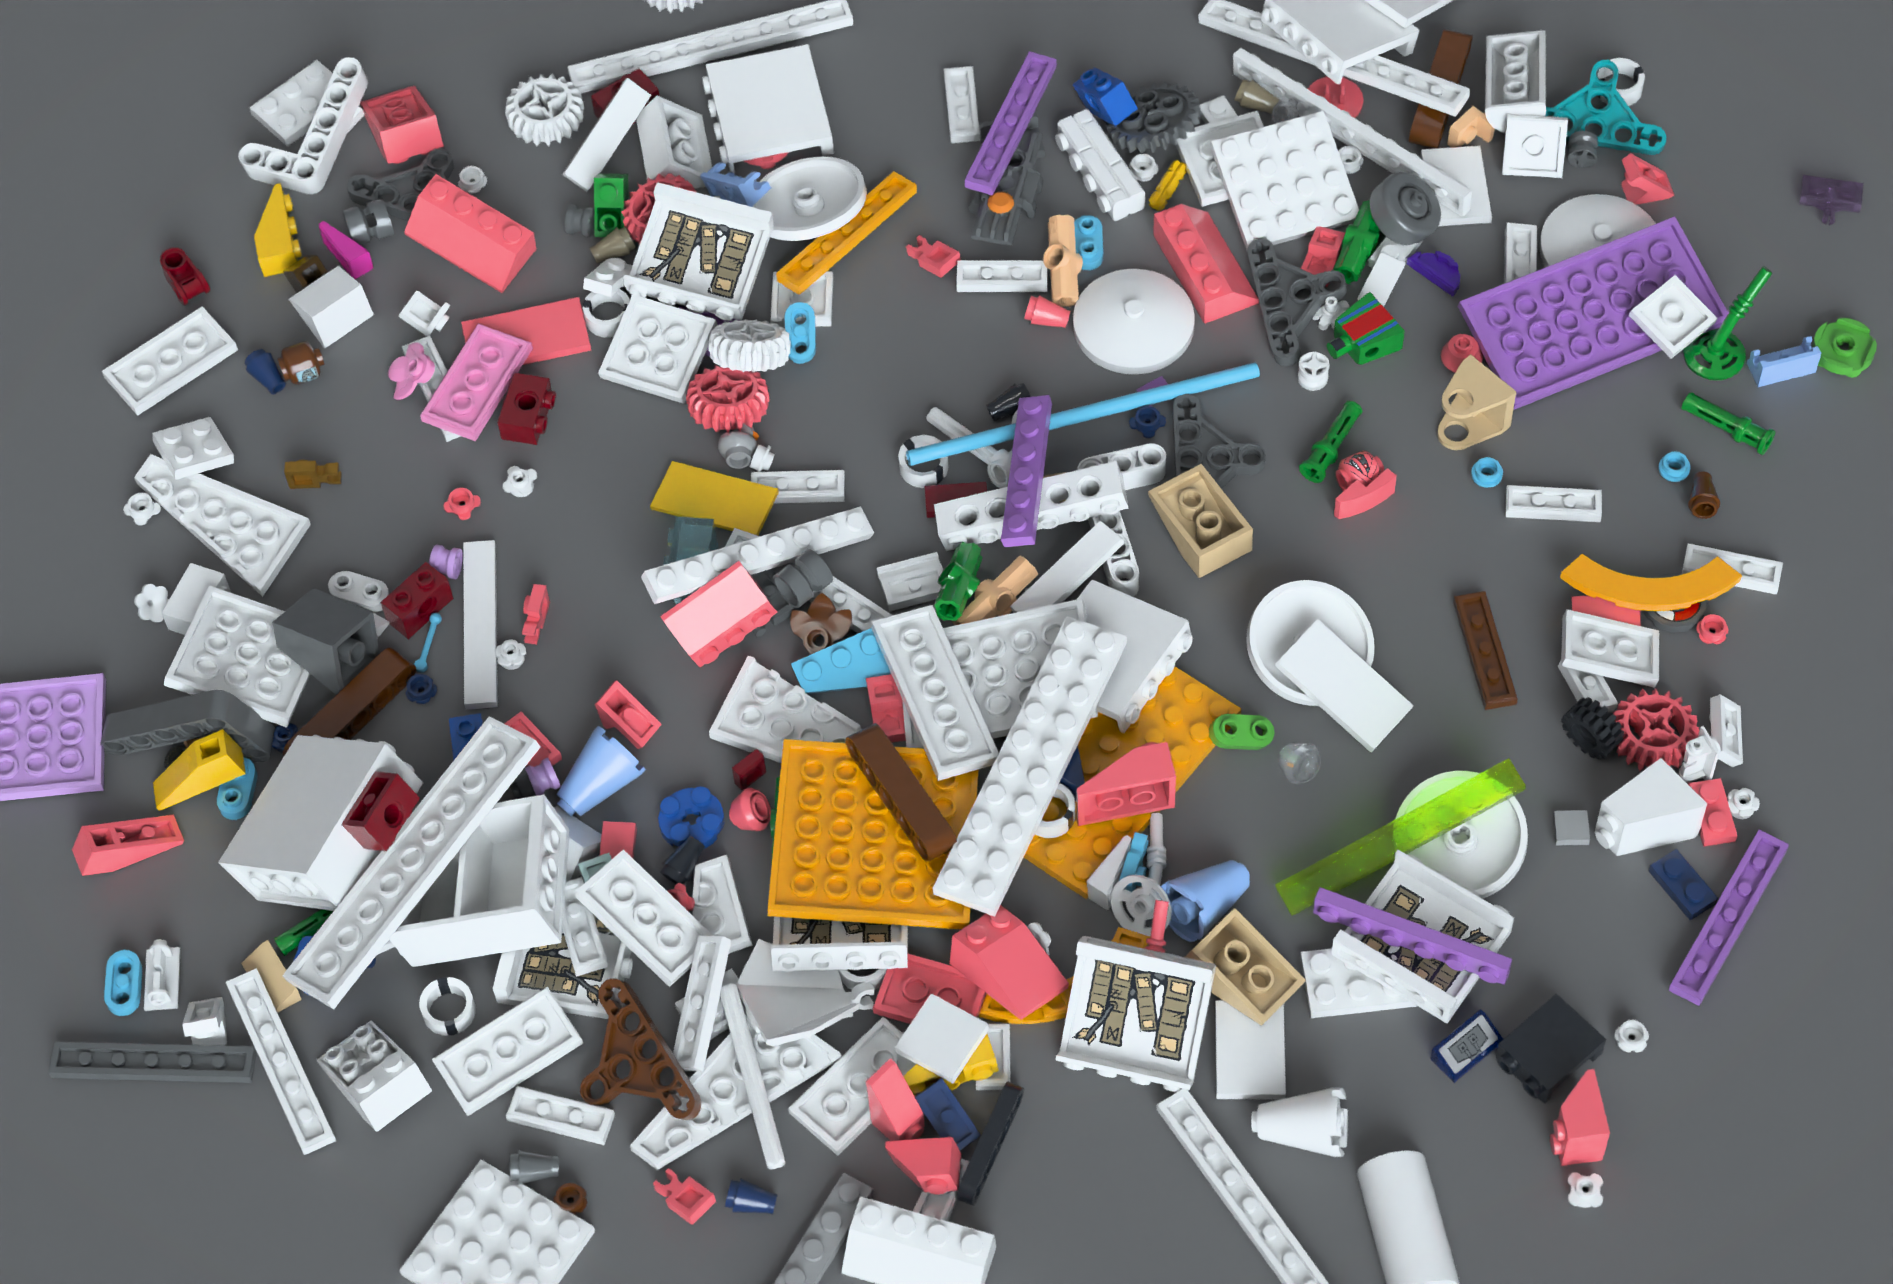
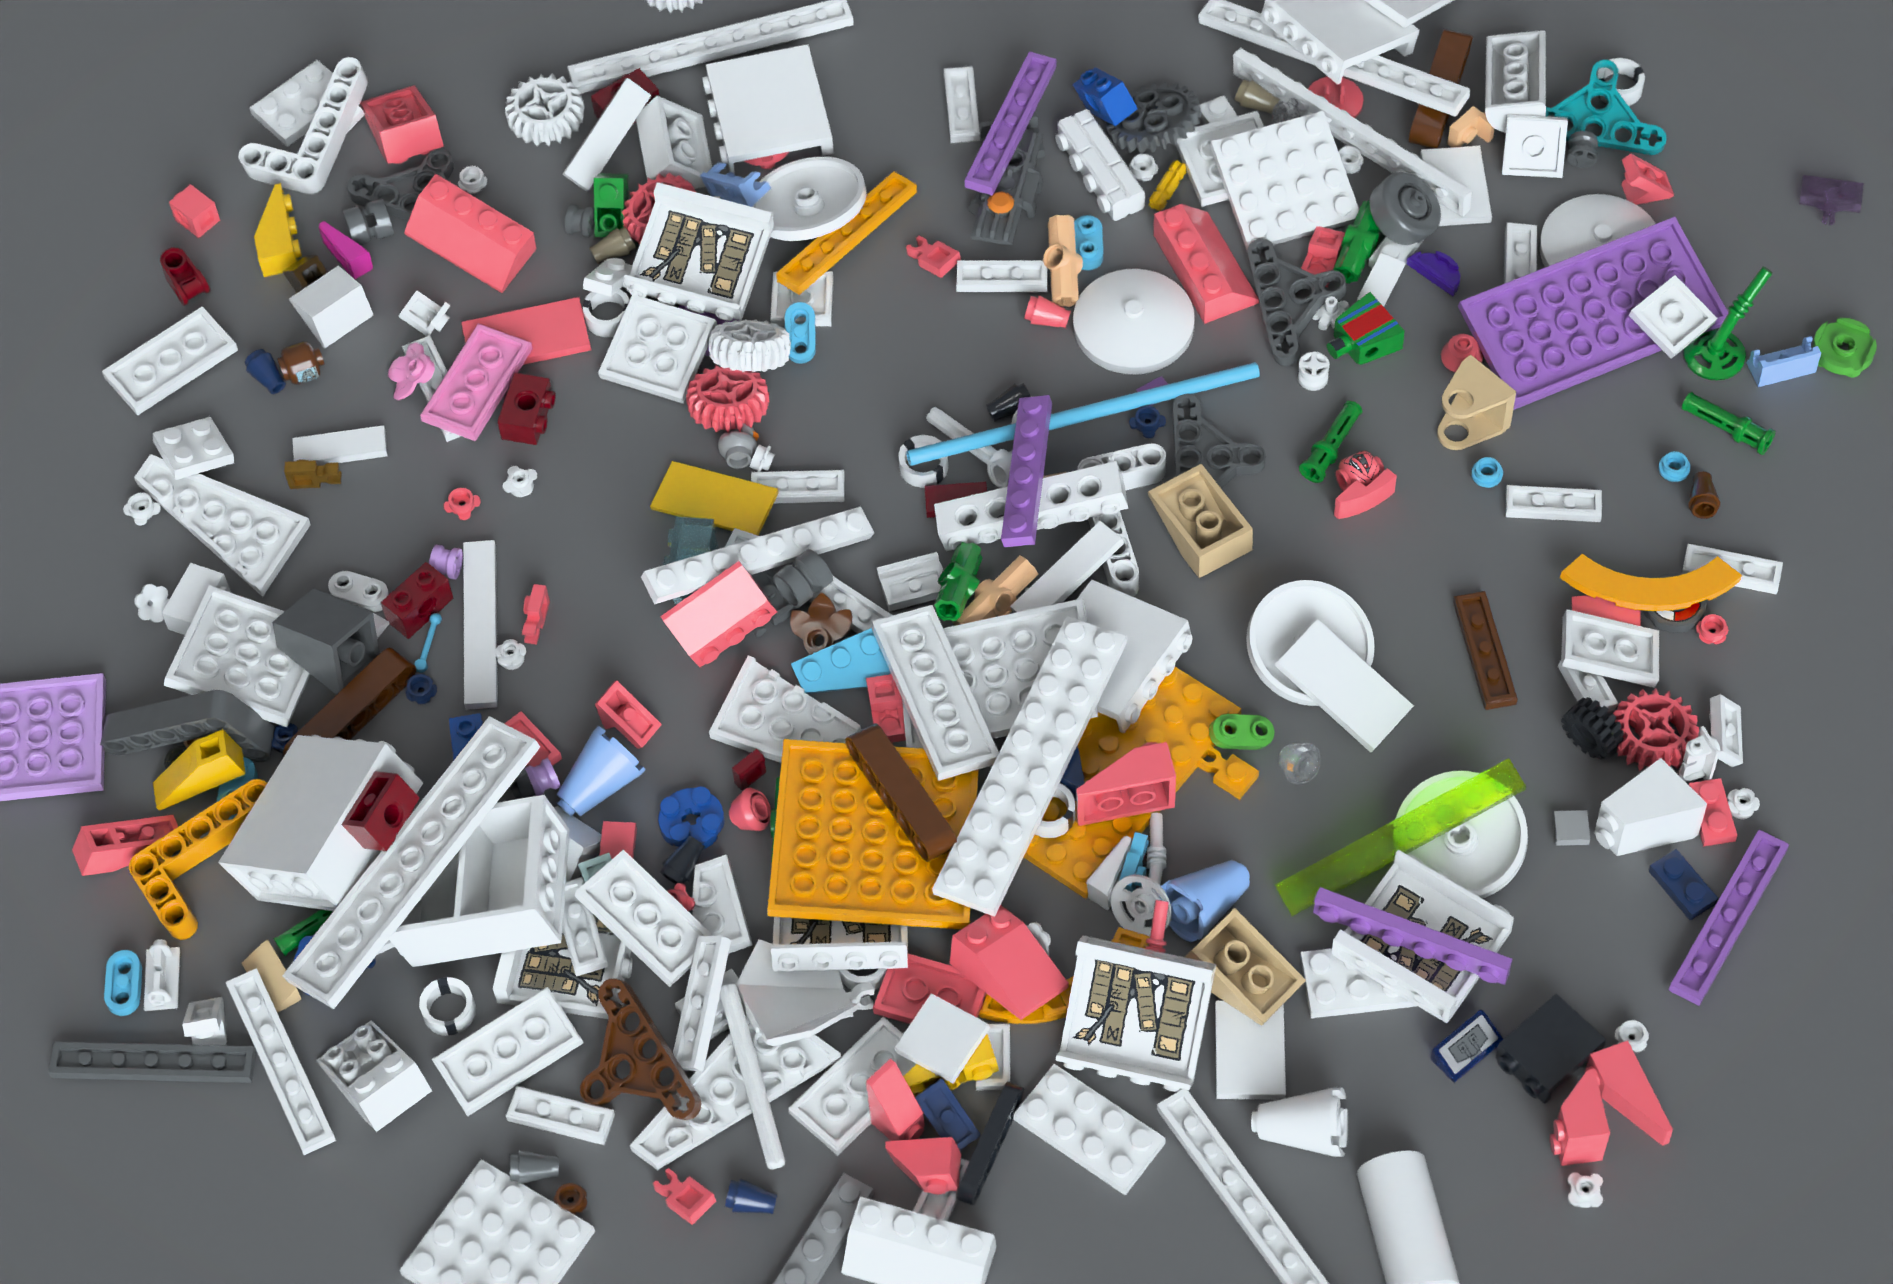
none -> light orange beam [129,779,267,940]
none -> coral brick [169,184,220,238]
none -> white tile [292,425,388,466]
none -> white plate [1013,1064,1166,1195]
none -> light orange plate [1198,746,1259,800]
none -> coral slope [1585,1040,1673,1146]

